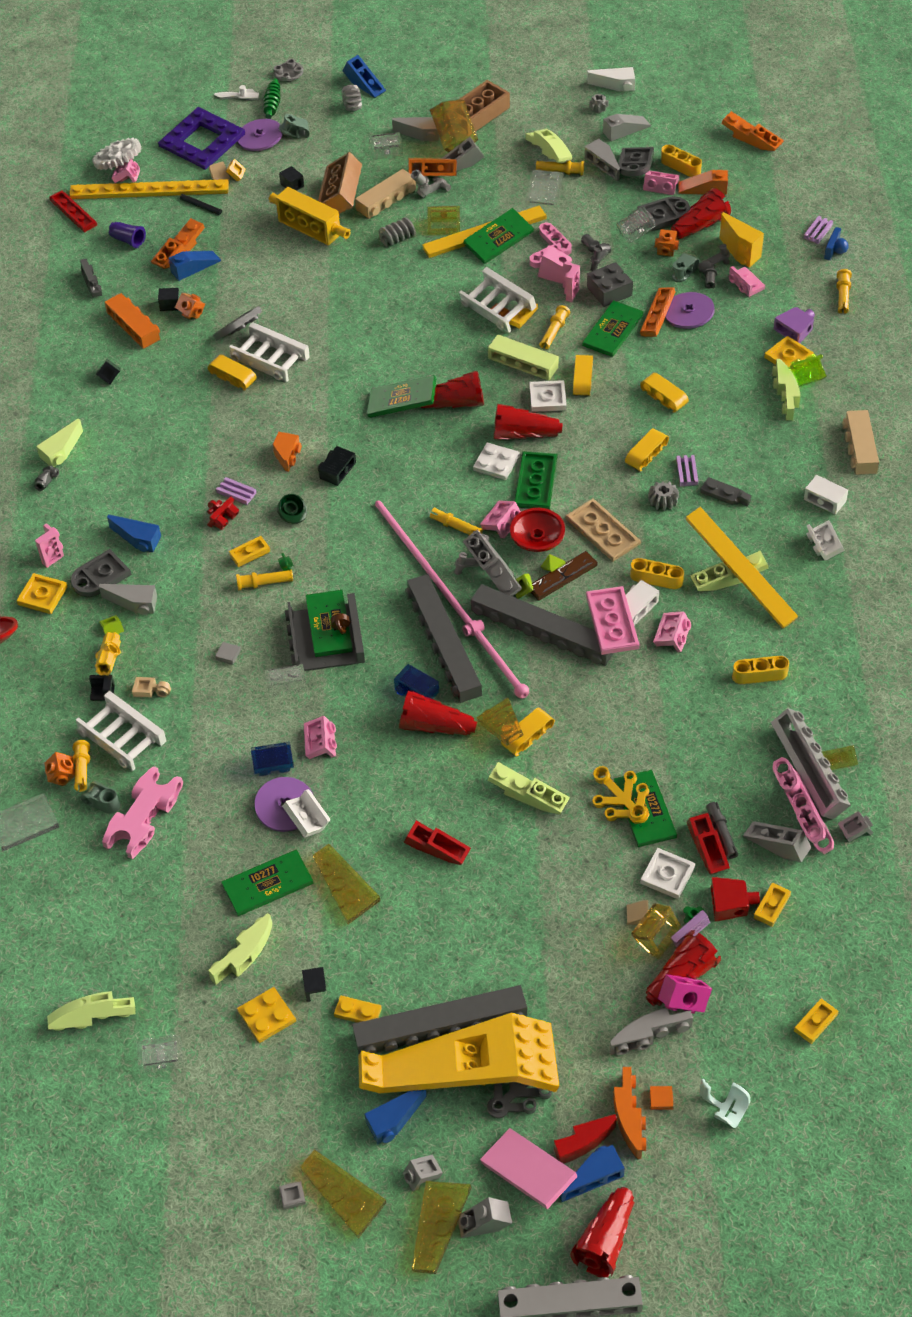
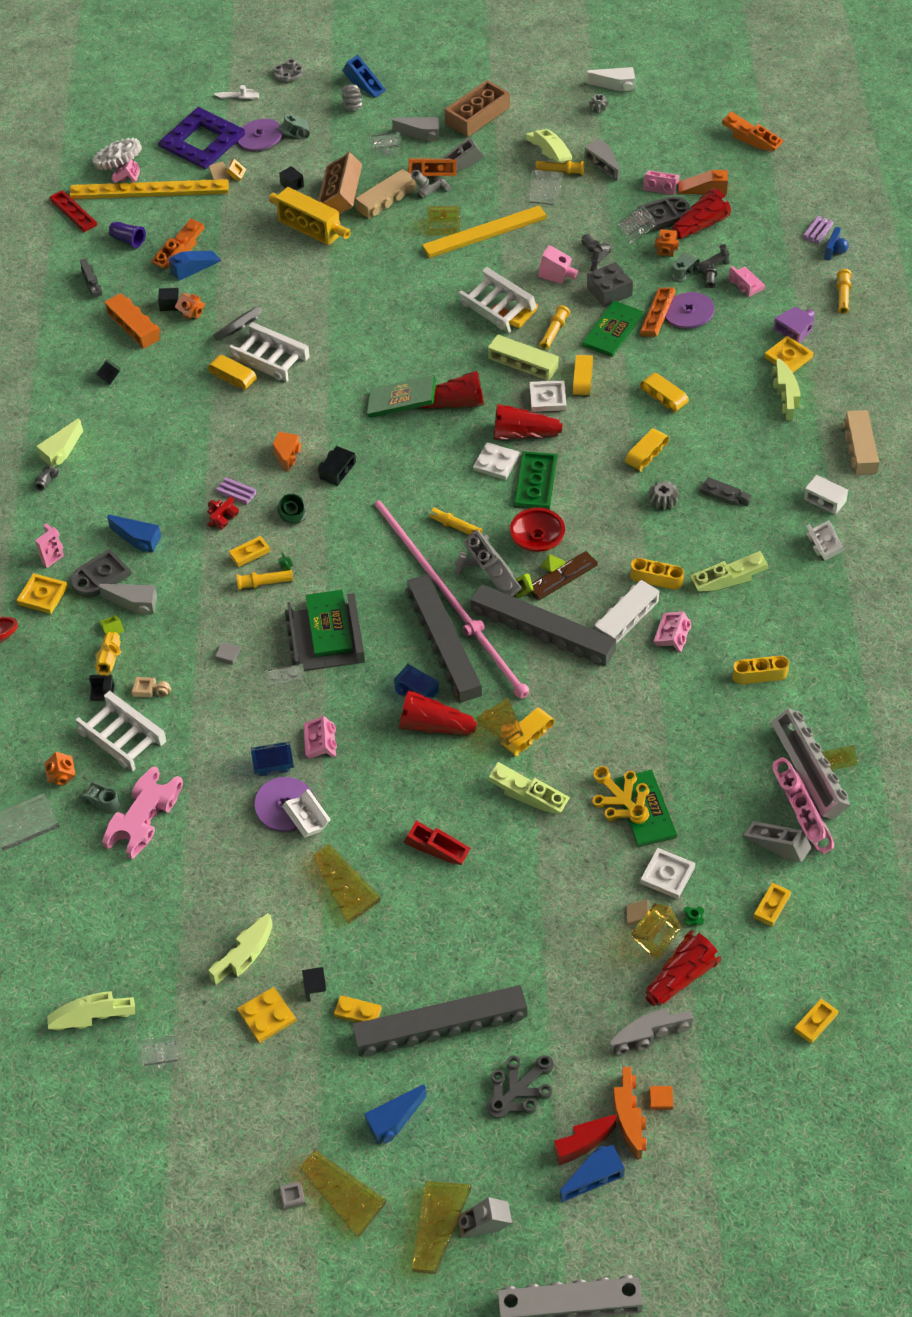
yellow pin [72,740,90,792] -> none
black bar [180,194,222,215] -> none
green tile [221,849,314,916] -> none
green piece [263,78,281,119] -> none
reddish brown tile [330,613,350,634] -> none
yellow wing [358,1013,559,1093] -> none
light grey piece [379,217,416,248] -> none
light grey bracket [403,1154,443,1191] -> none
clear yellow slope [430,99,479,153] -> none
green tile [463,208,534,264] -> none
bright pink bracket [480,501,521,538] -> none
bright pink tile [480,1128,577,1209] -> none
bright pink beam [530,222,572,268] -> none
bright pink bracket [563,262,580,302] -> none
tan tile [565,499,641,562] -> none
red cone [570,1187,635,1278] -> none
bright pink tile [586,586,640,655] -> none
light grey slope [603,114,651,141] -> none
dark grey plate [618,147,654,177] -> none
dark pink brick [658,974,712,1014] -> none
yellow beam [661,145,702,177] -> none
lavender tile [671,910,711,947] -> none
lavender tile [676,455,698,486] -> none
yellow tile [686,506,798,629] -> none
red slope [686,813,730,875] -> none
light aqua helmet [699,1079,750,1128] -> none
dark grey pin [706,802,738,860] -> none
red torso [710,877,760,922] -> none
yellow slope [719,212,764,268] -> none
clear neon green bracket [788,354,827,387] -> none
light grey bracket [838,811,873,842] -> none

